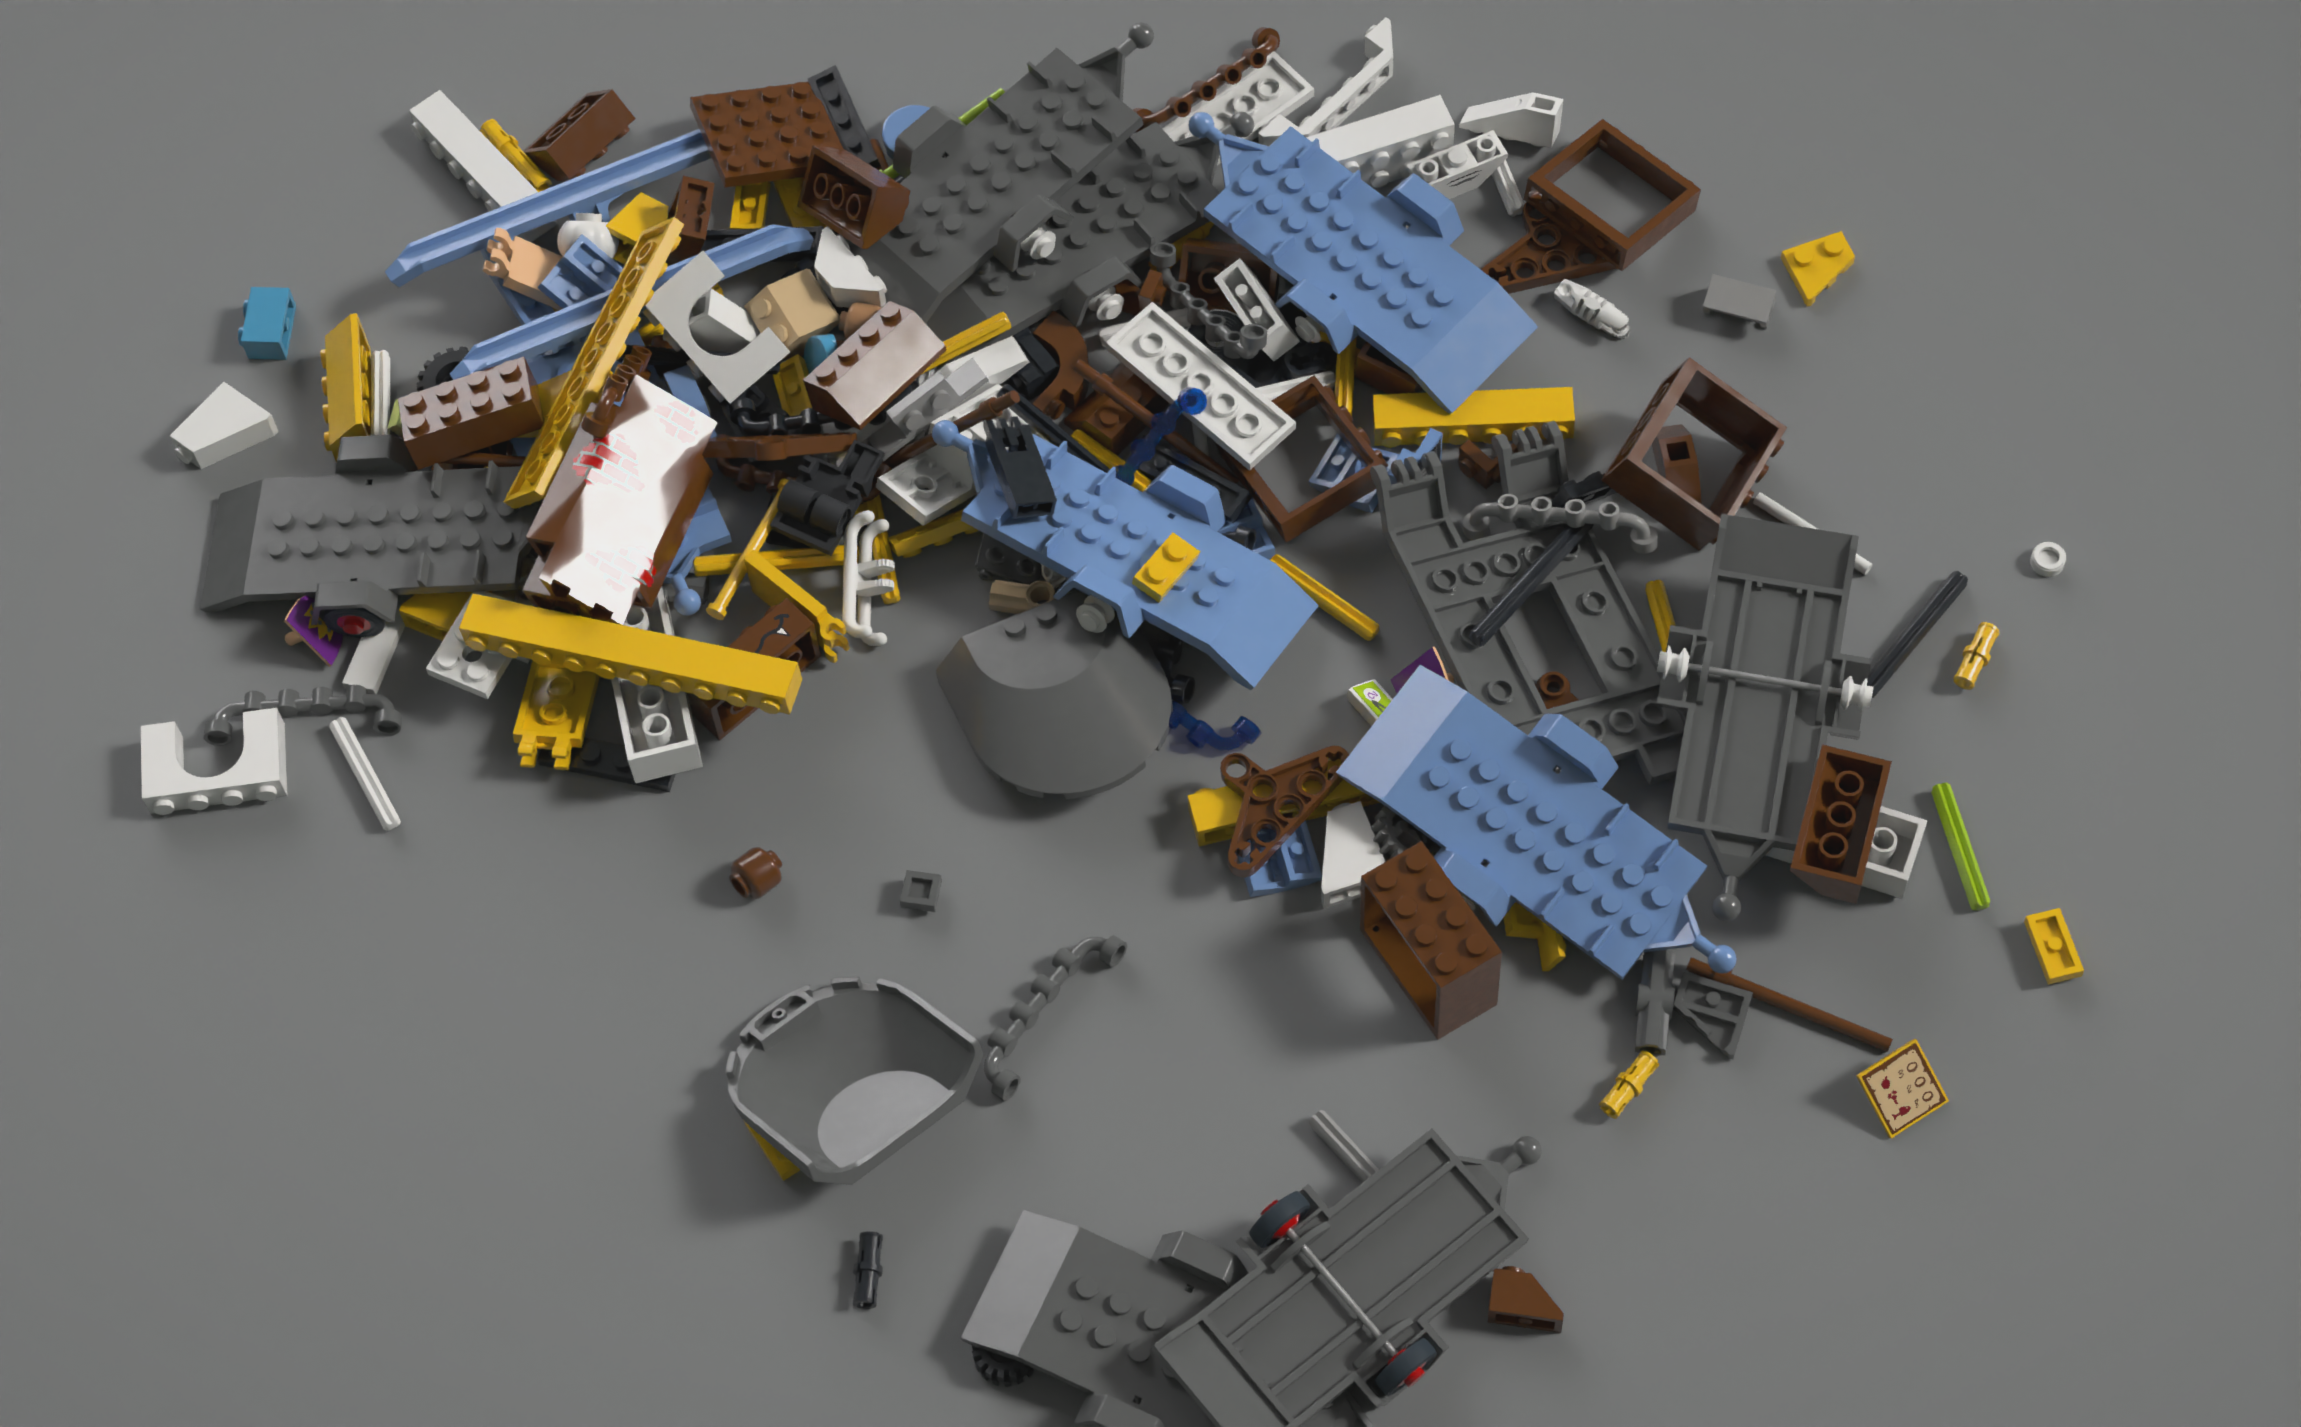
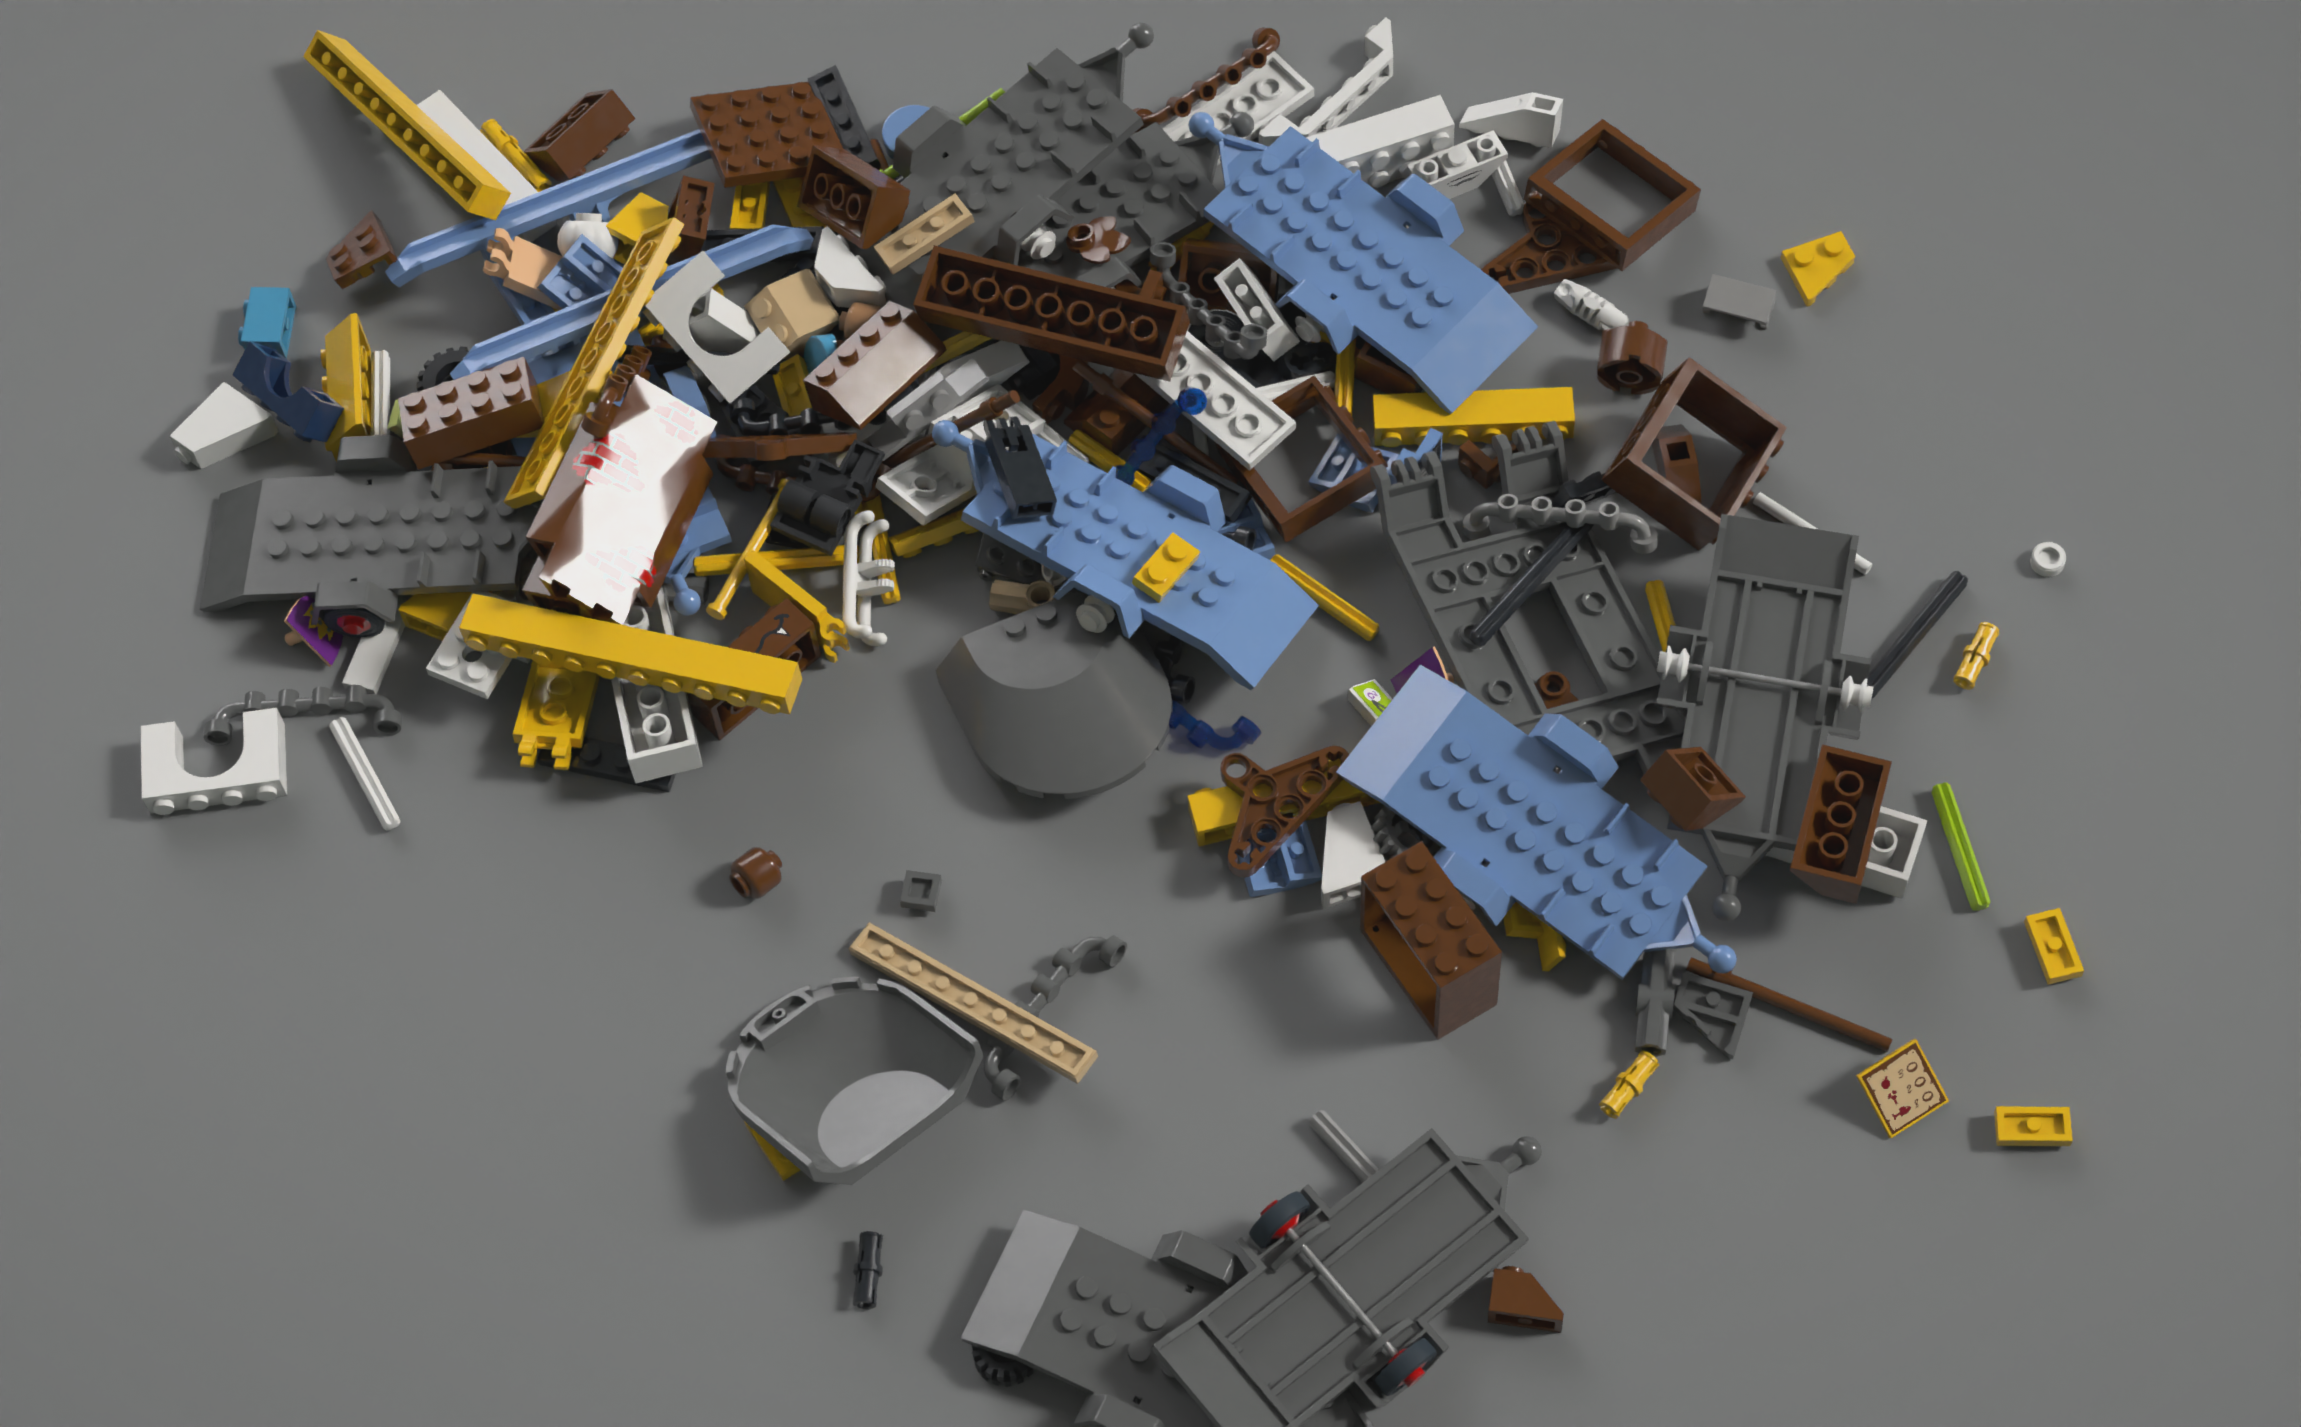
black axle [997,384,1127,484] -> none
none -> dark blue arch [232,341,344,443]
none -> yellow brick [303,30,511,221]
none -> reddish brown wing [326,210,398,289]
none -> tan tile [848,922,1098,1084]
none -> tan plate [874,193,975,275]
none -> reddish brown brick [913,245,1190,382]
none -> reddish brown plate [1066,216,1131,264]
none -> reddish brown brick [1597,321,1668,395]
none -> reddish brown slope [1640,747,1746,831]
none -> yellow plate [1994,1106,2073,1146]

